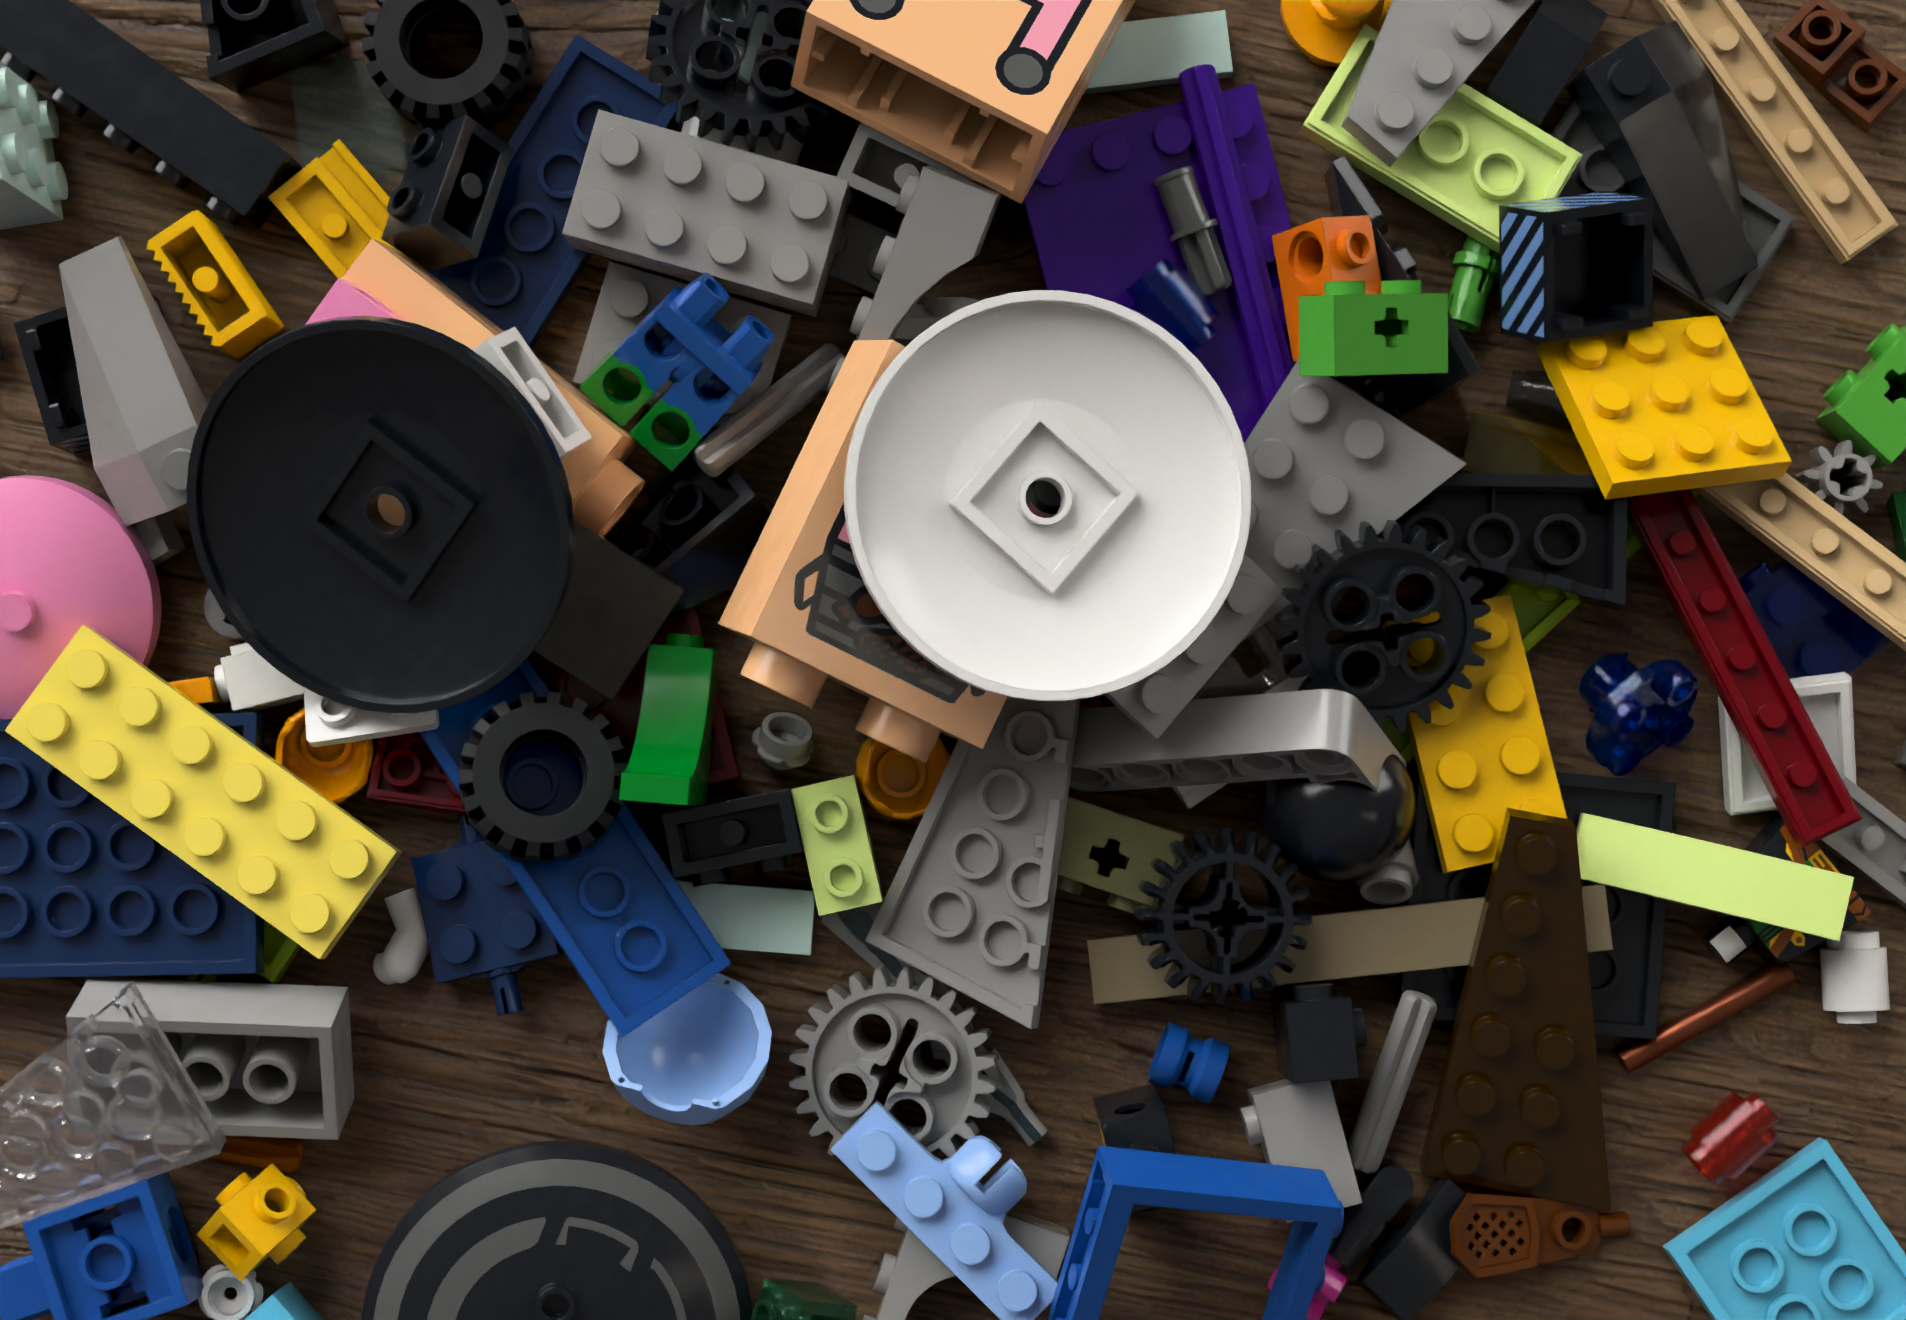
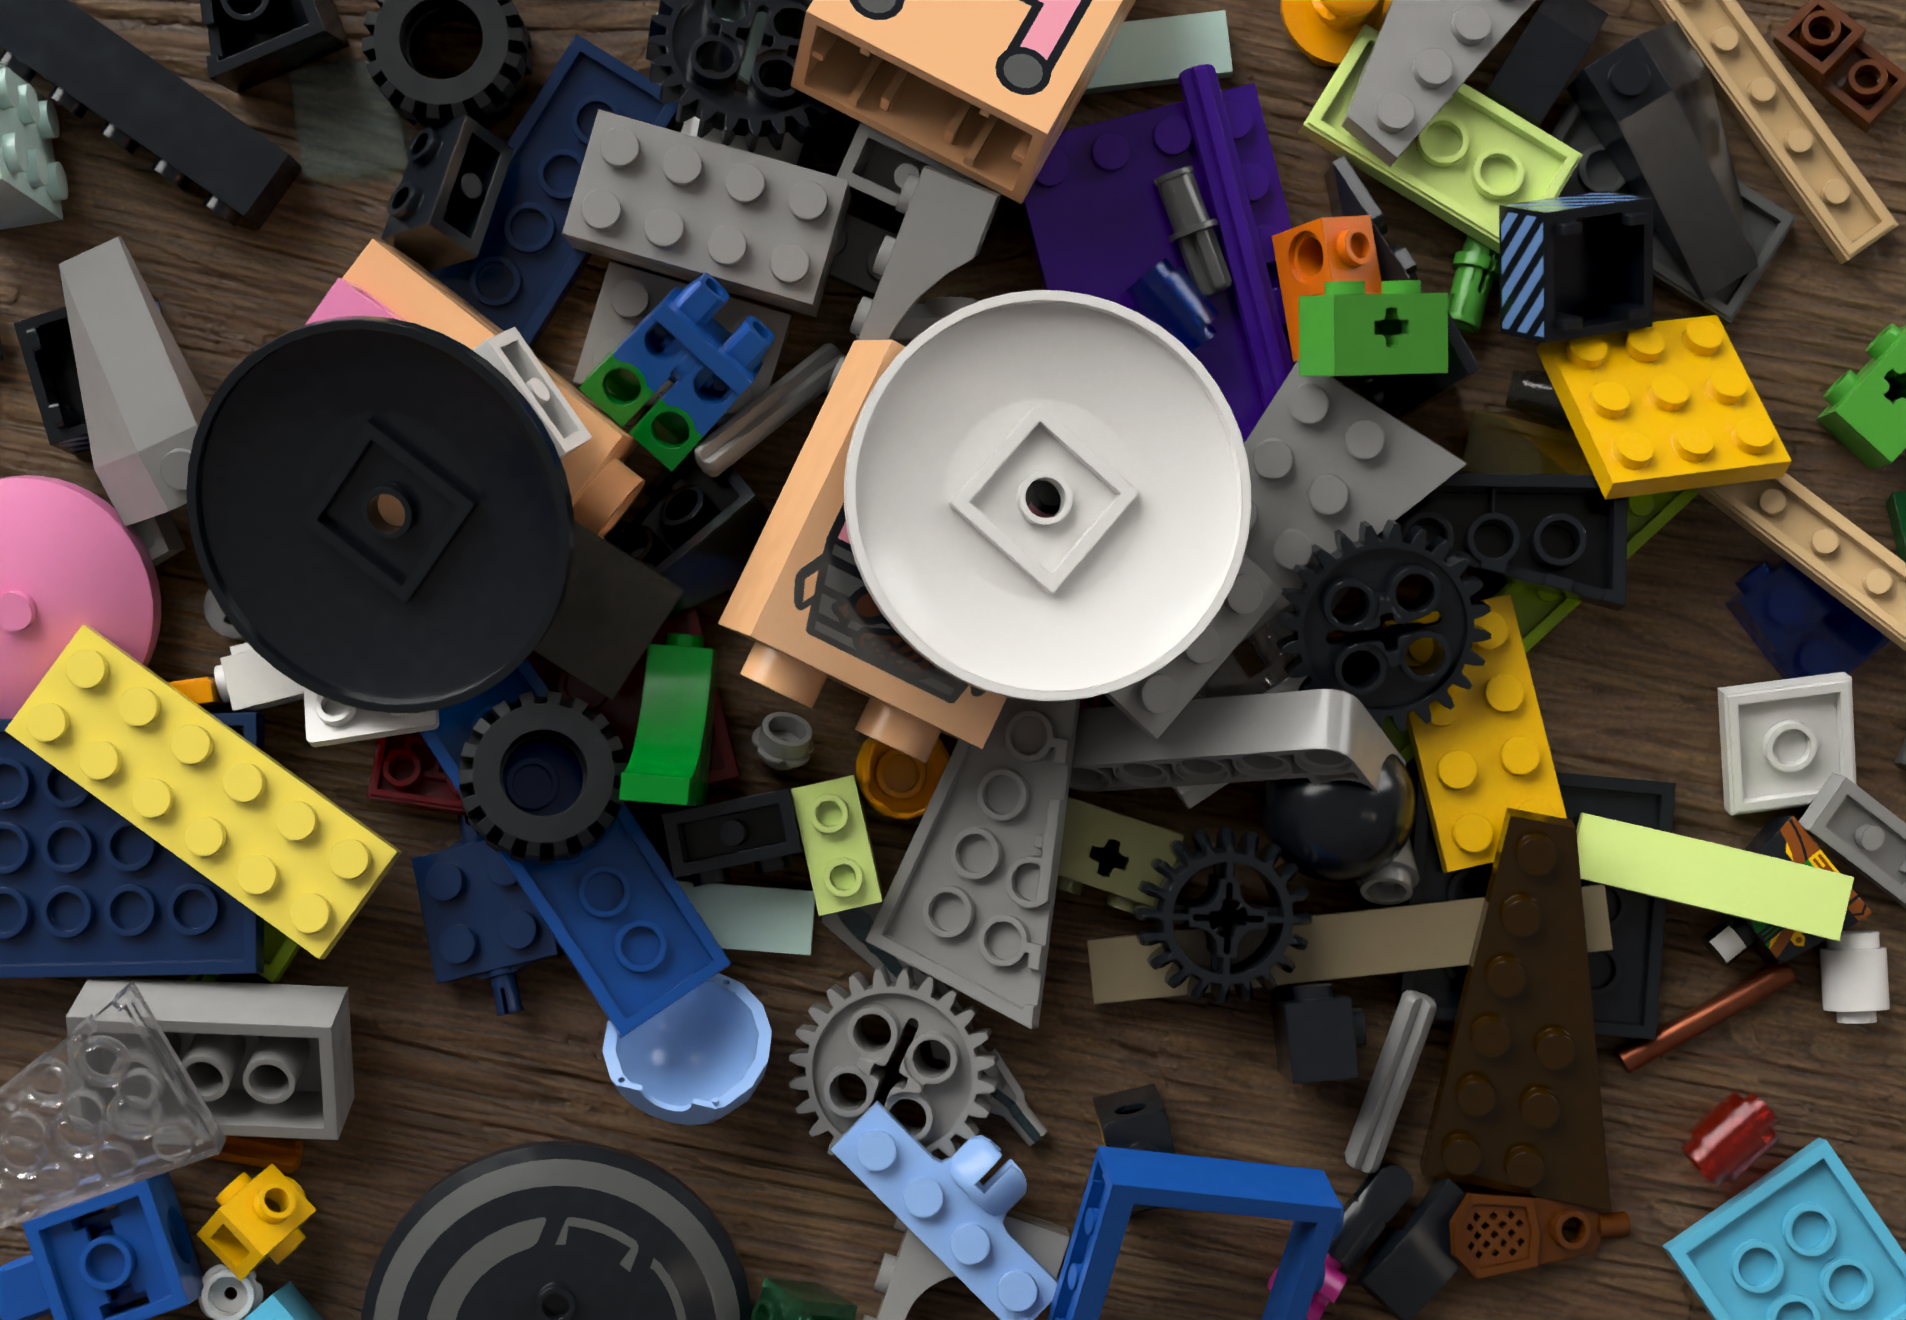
yellow brick [146,210,284,359] -> none
yellow plate [268,139,393,279] -> none
light orange hair [275,707,374,804] -> none
white arm [373,888,430,985] -> none
blue wheel [1147,1021,1230,1104] -> none
light grey brick [1240,1079,1362,1223] -> none
clear blue plate [1579,652,1698,776] -> none
dark red tile [1627,489,1862,849] -> none
light grey gear [1795,440,1883,515] -> none

